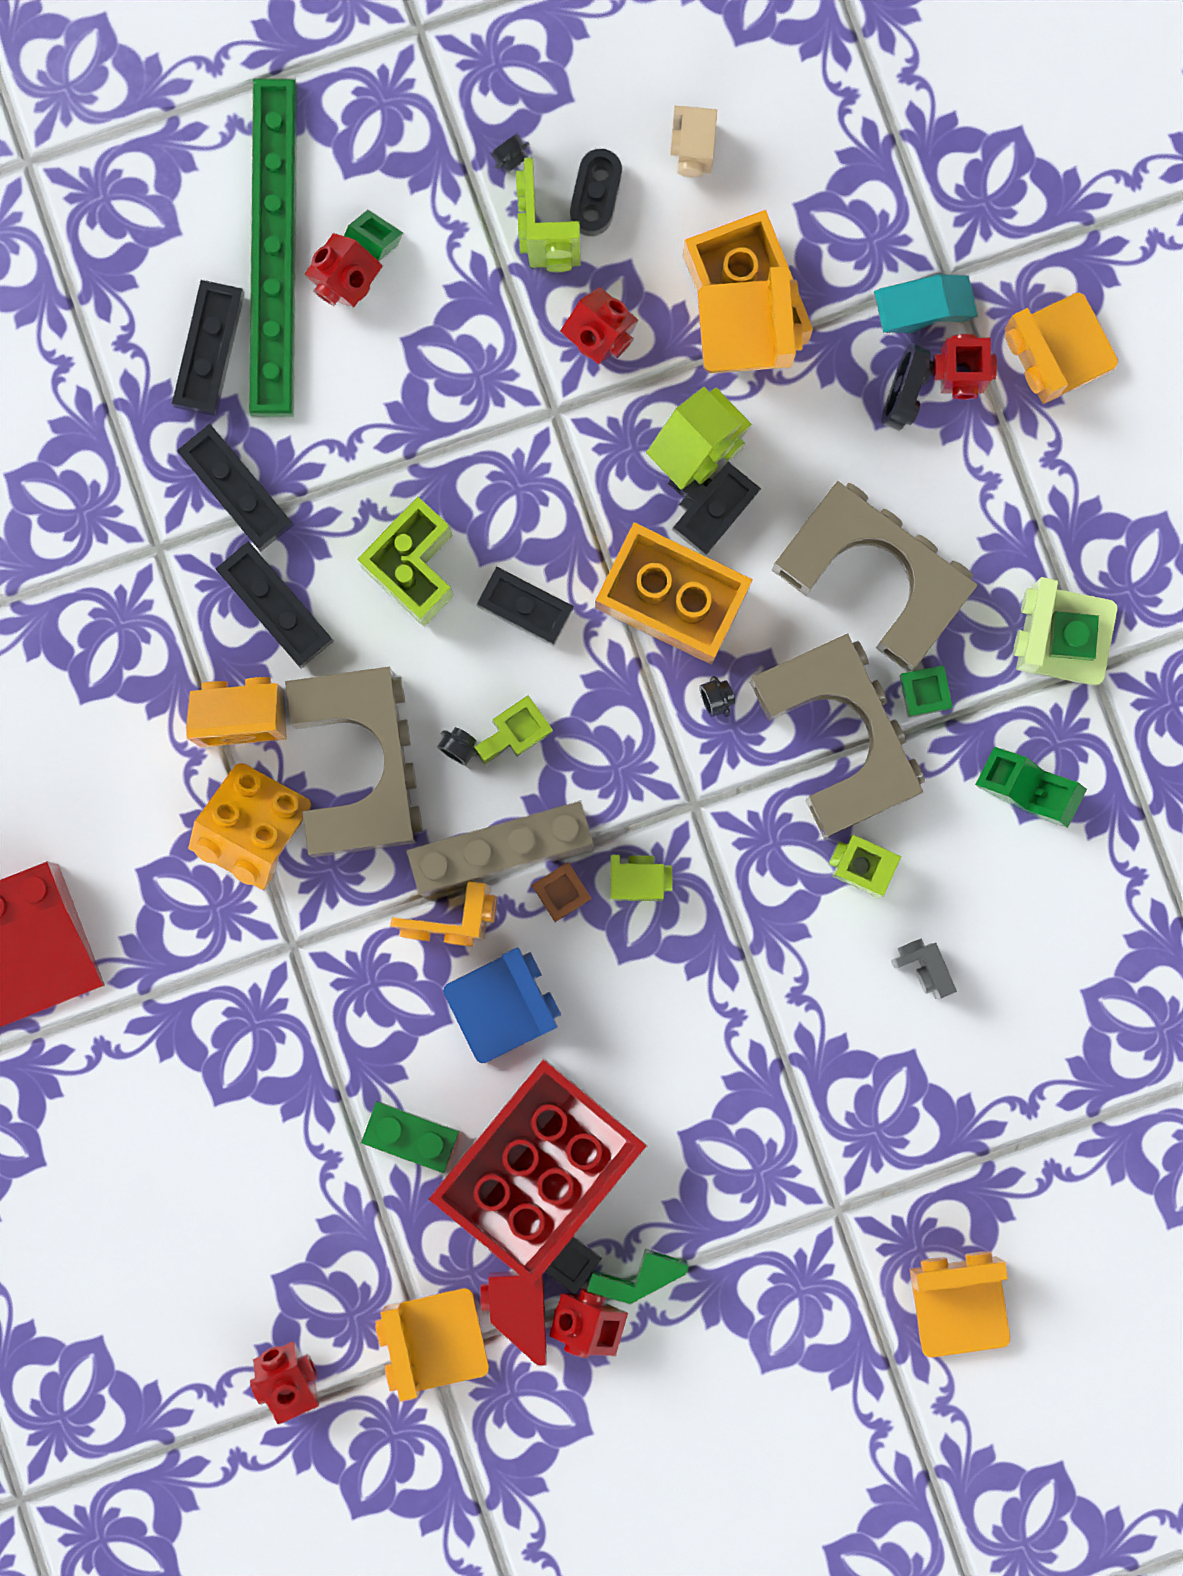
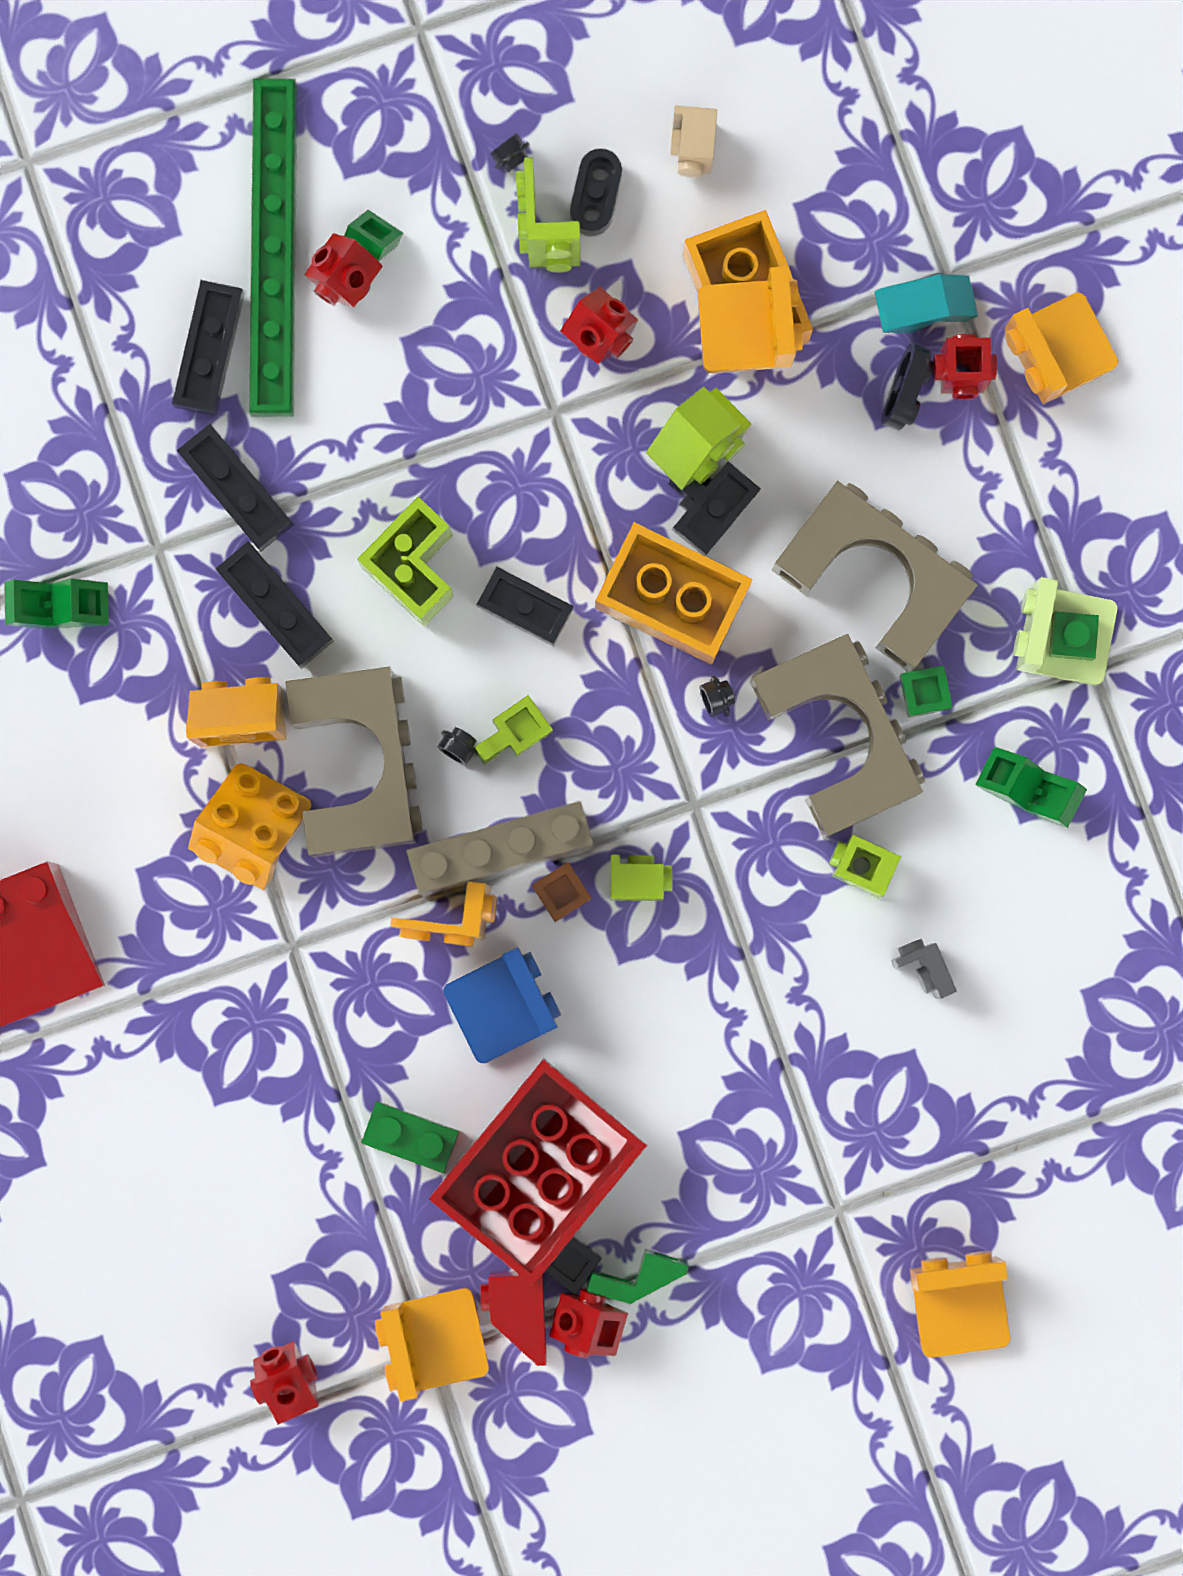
none -> green slope [4,578,109,628]

